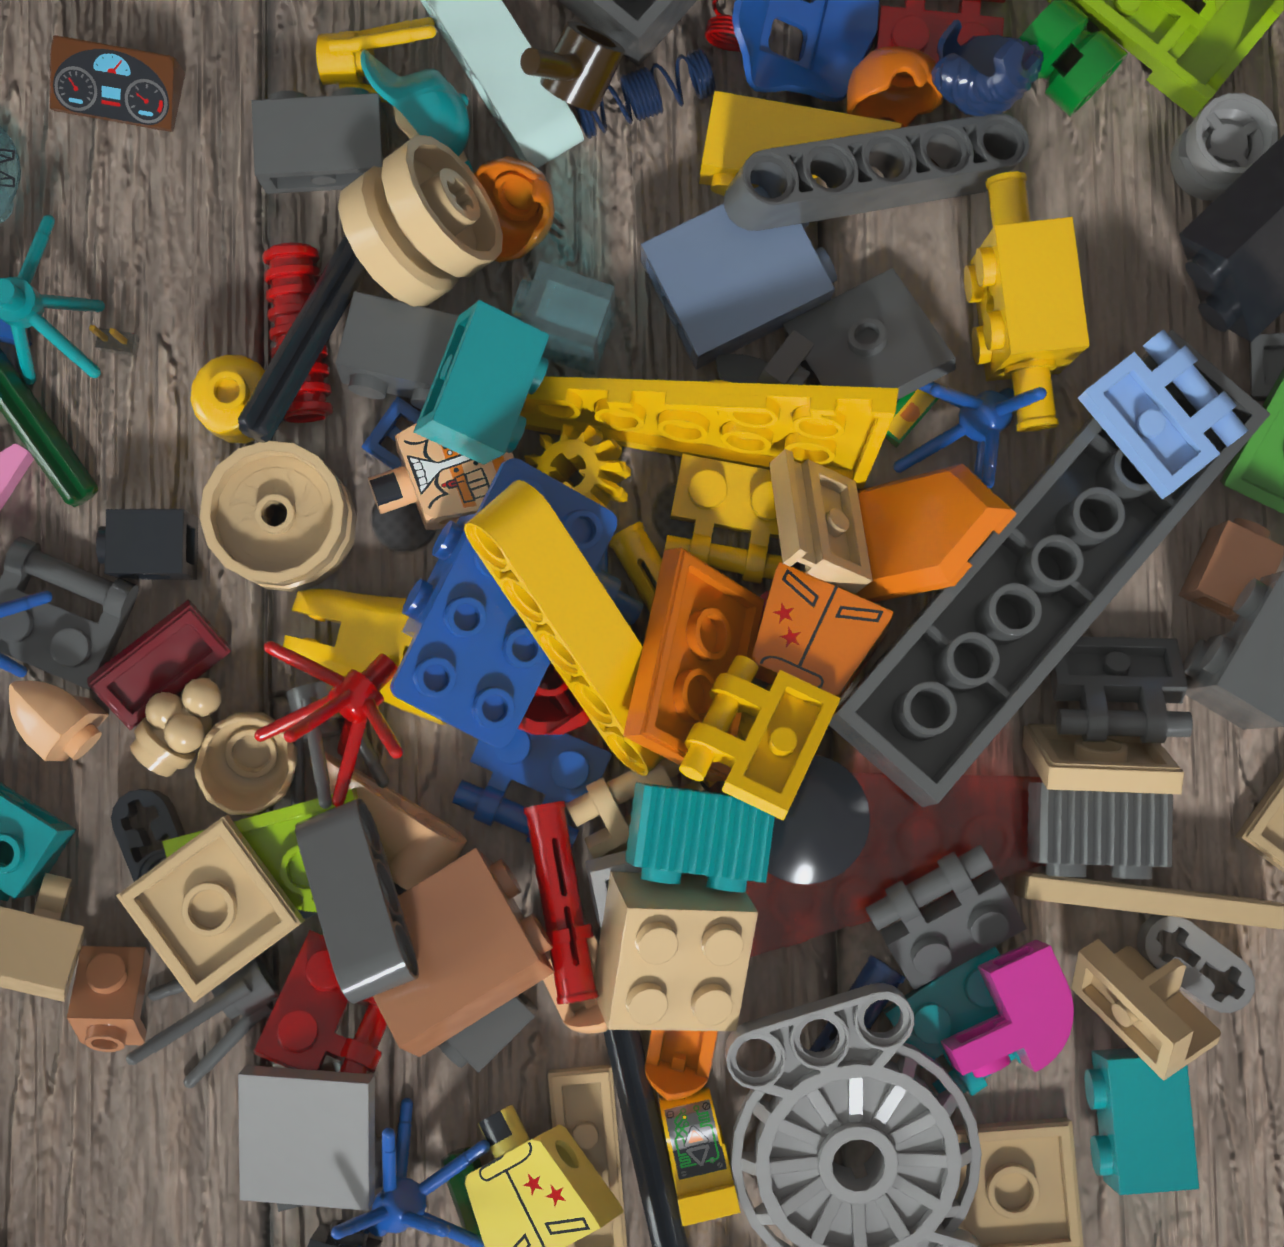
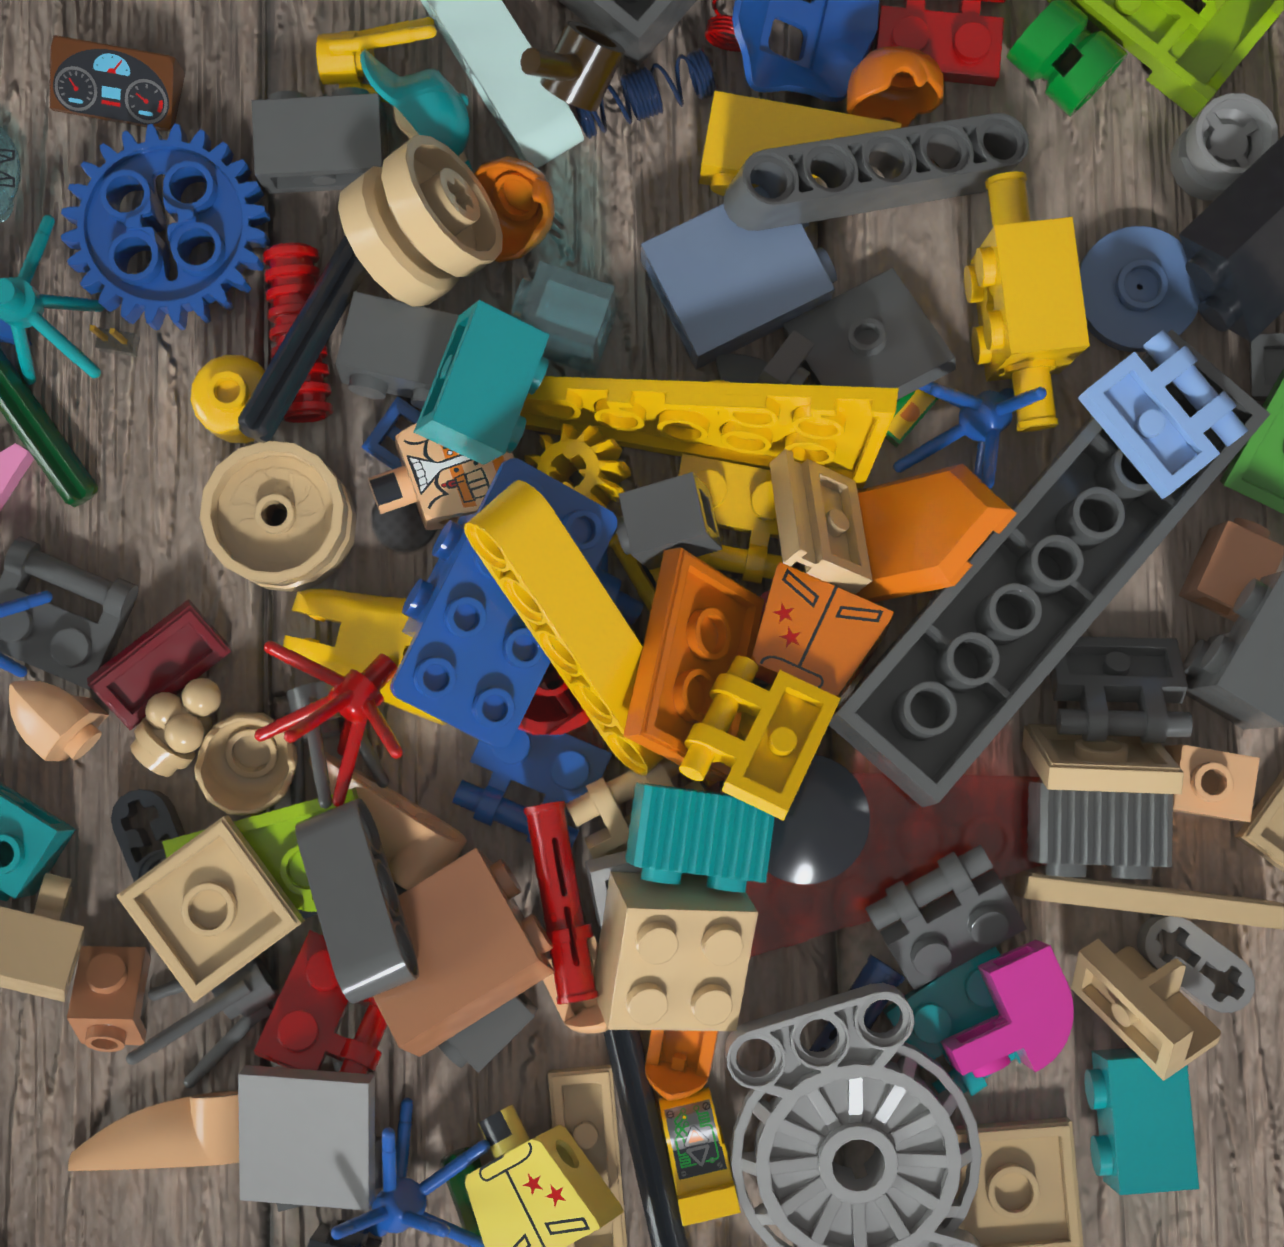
black brick [96,509,198,580] -> none
dark blue hair [931,20,1044,116] -> none
none -> blue gear [61,124,271,330]
none -> light nougat piece [68,1090,239,1171]
none -> dark grey brick [616,472,722,570]
none -> medium blue piece [1079,226,1200,352]
none -> light nougat brick [1164,744,1260,822]

